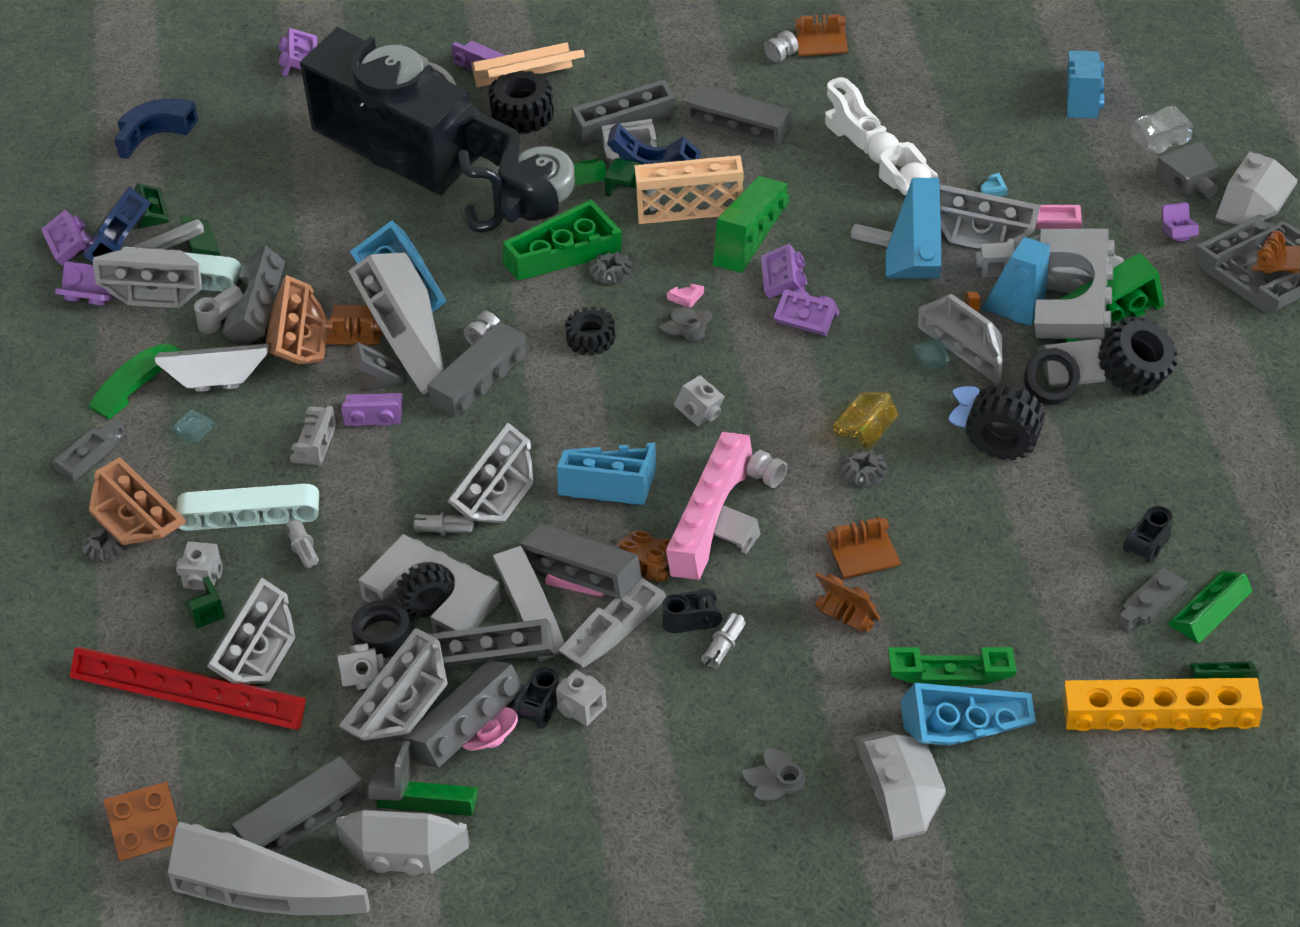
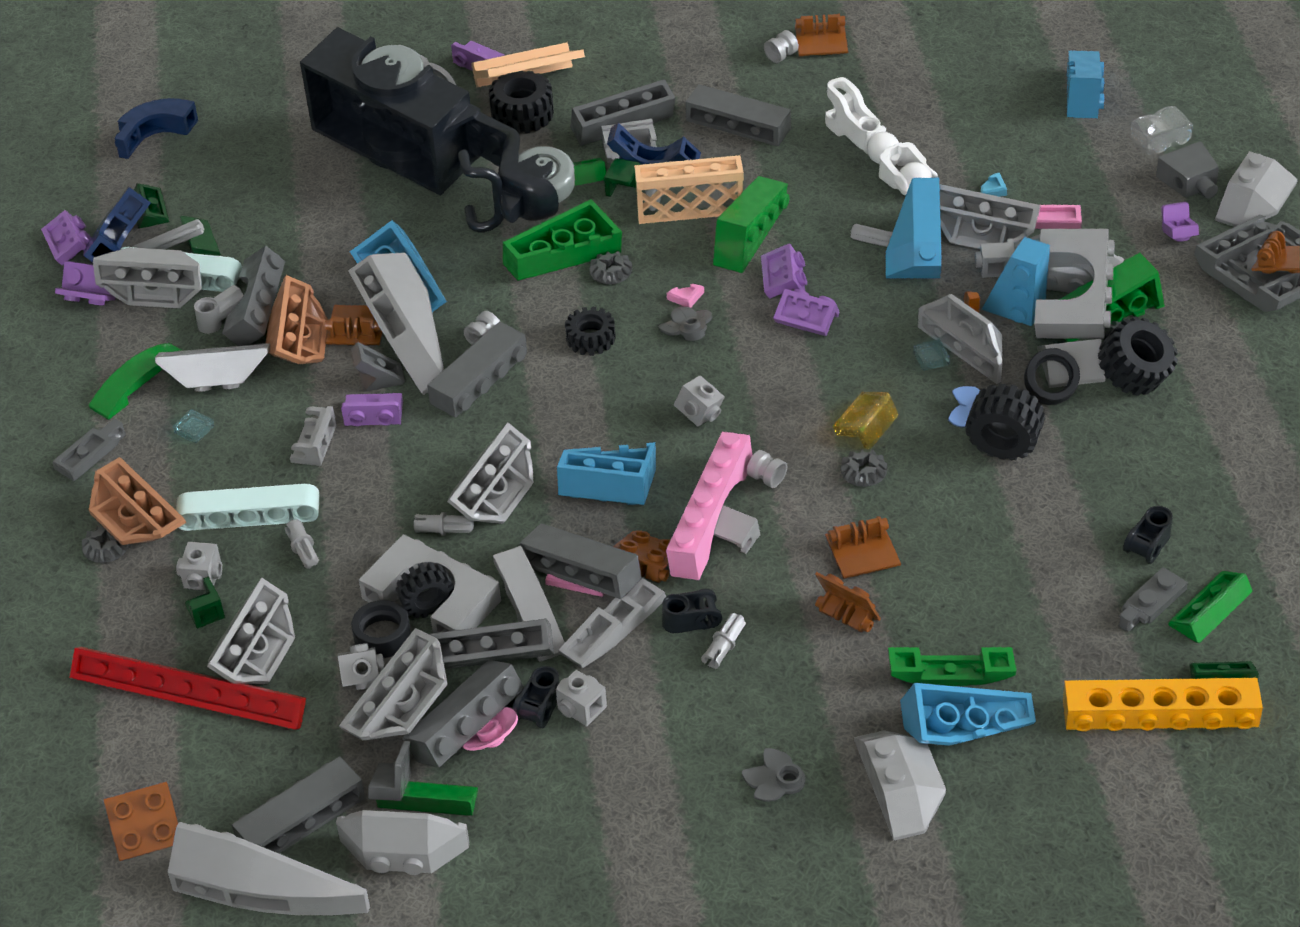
medium lavender bracket [278,28,317,76] -> none

